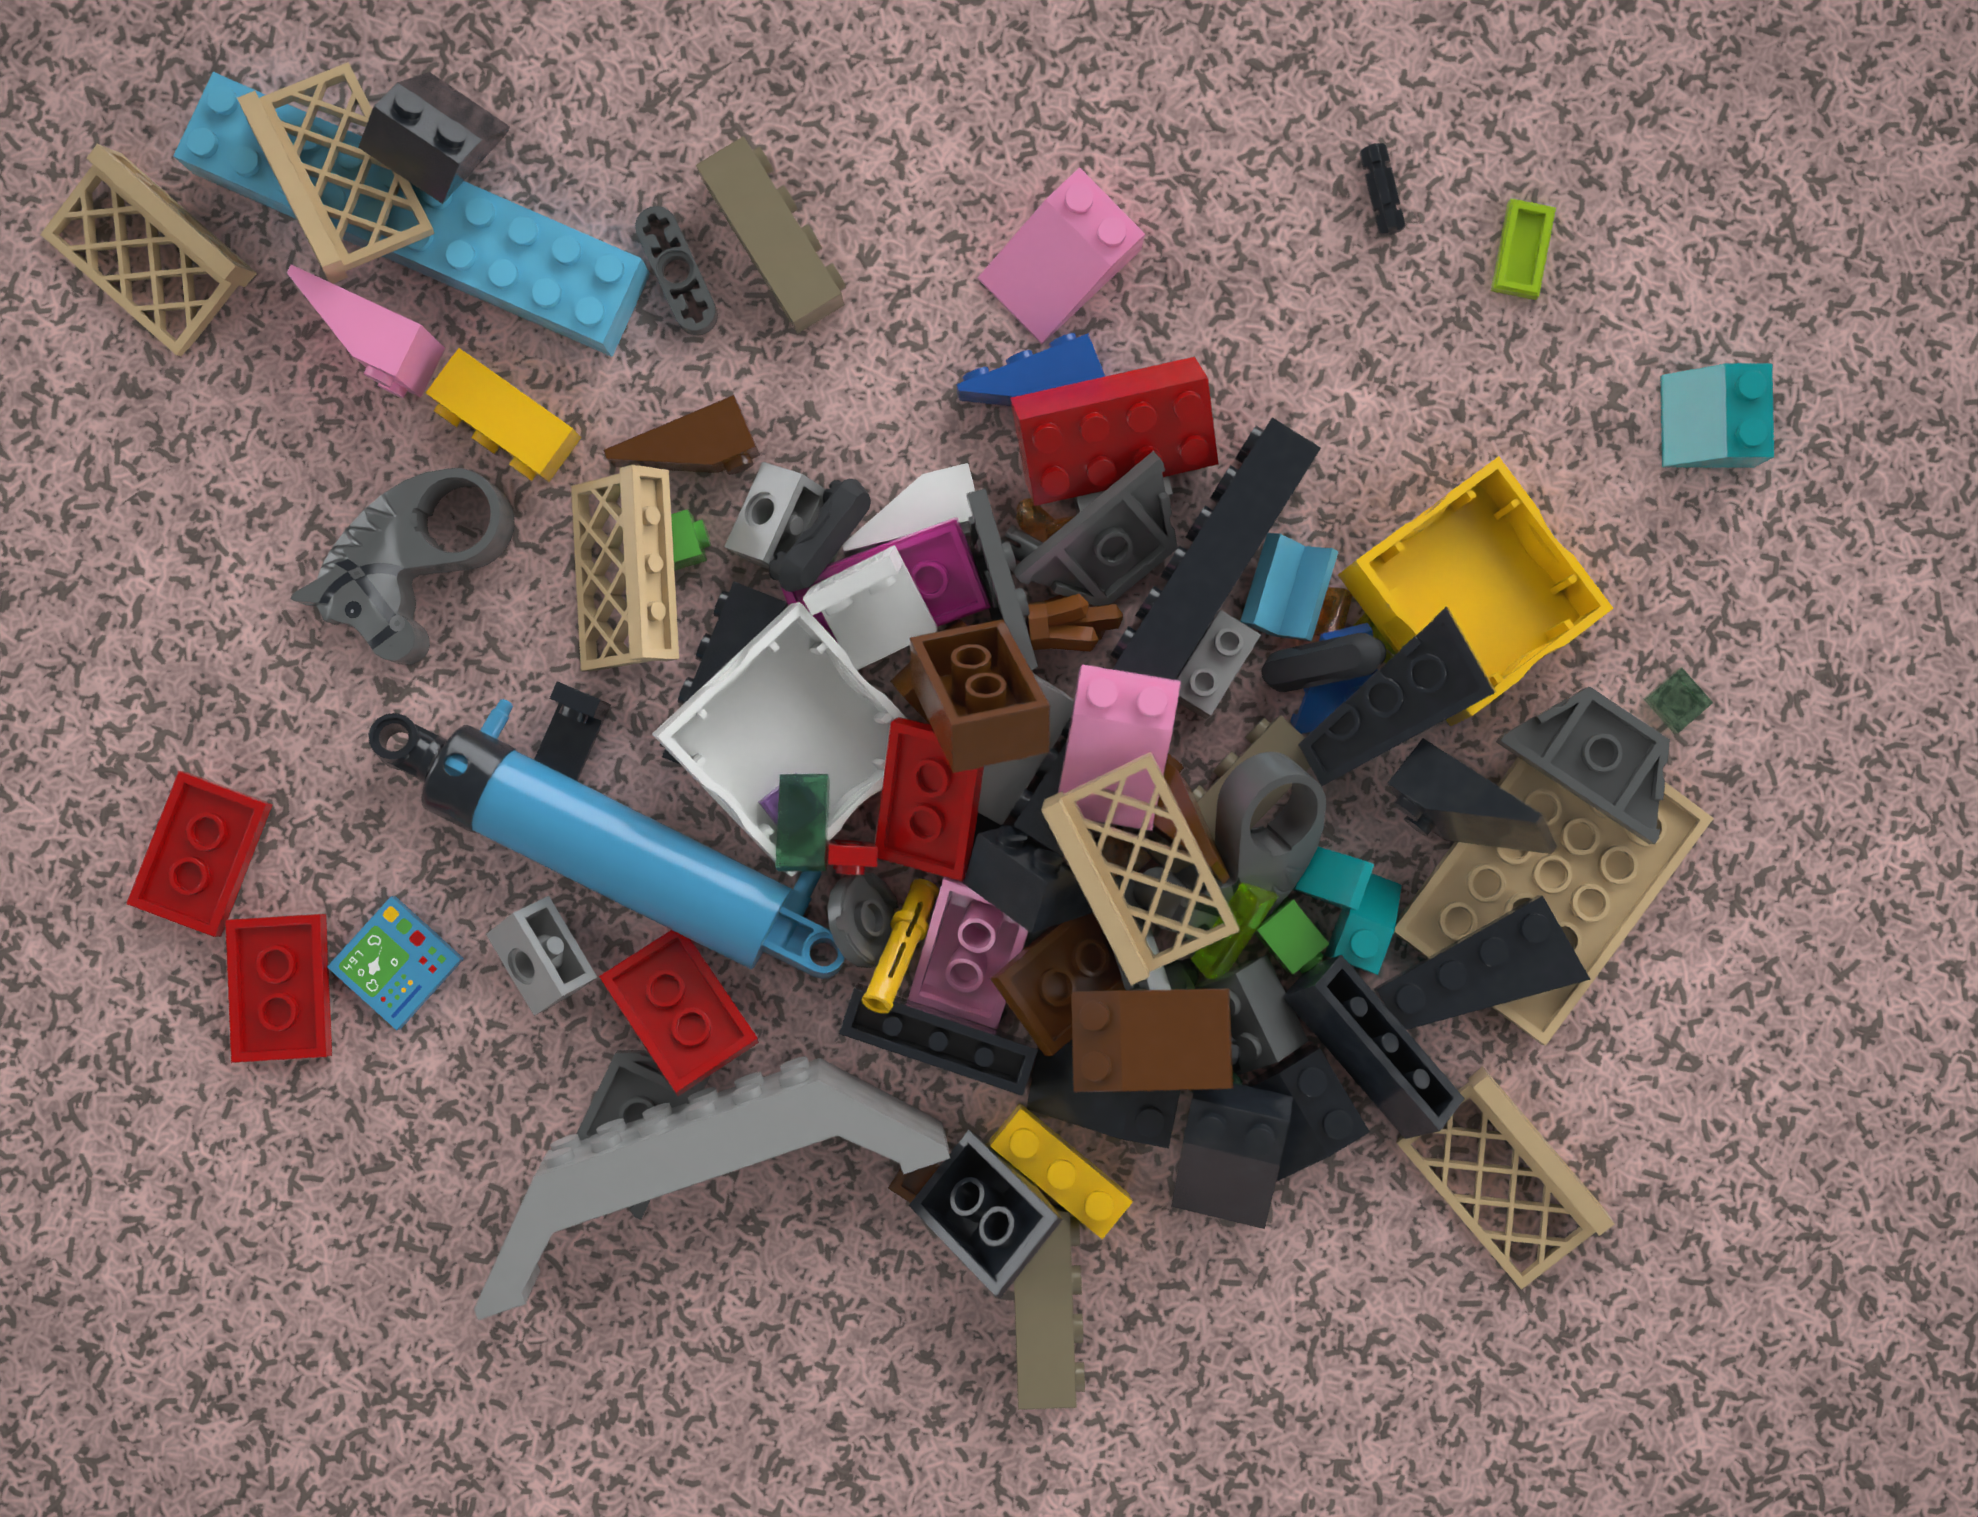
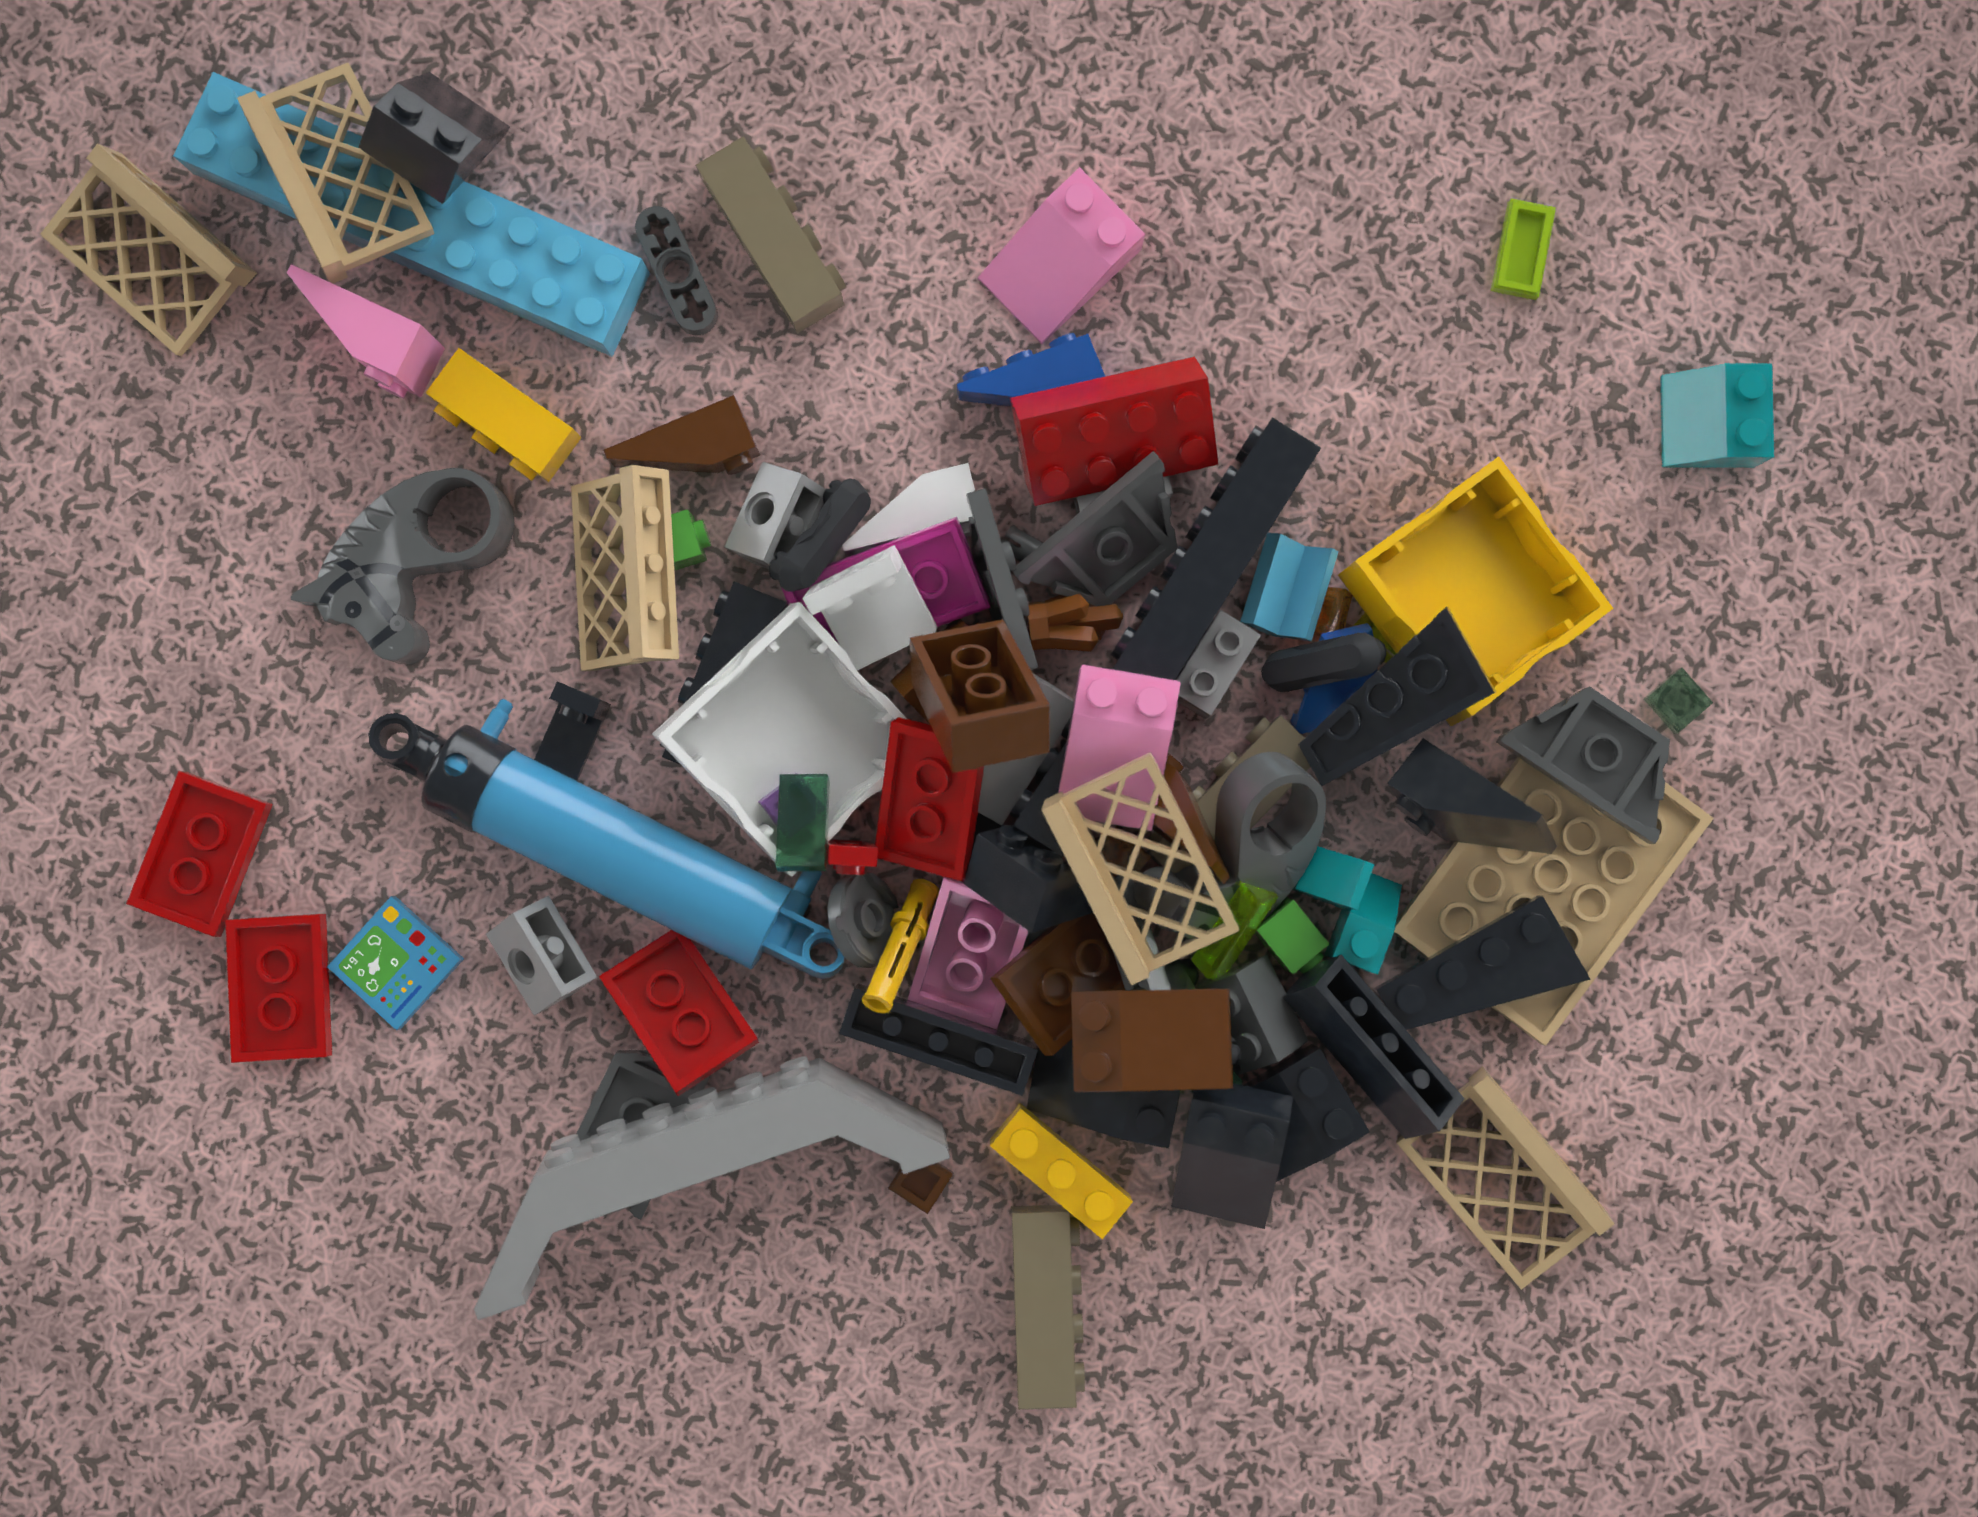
black slope [909,1130,1063,1299] -> none
clear orange arm [1016,498,1076,542] -> none
black axle [1360,143,1406,235] -> none

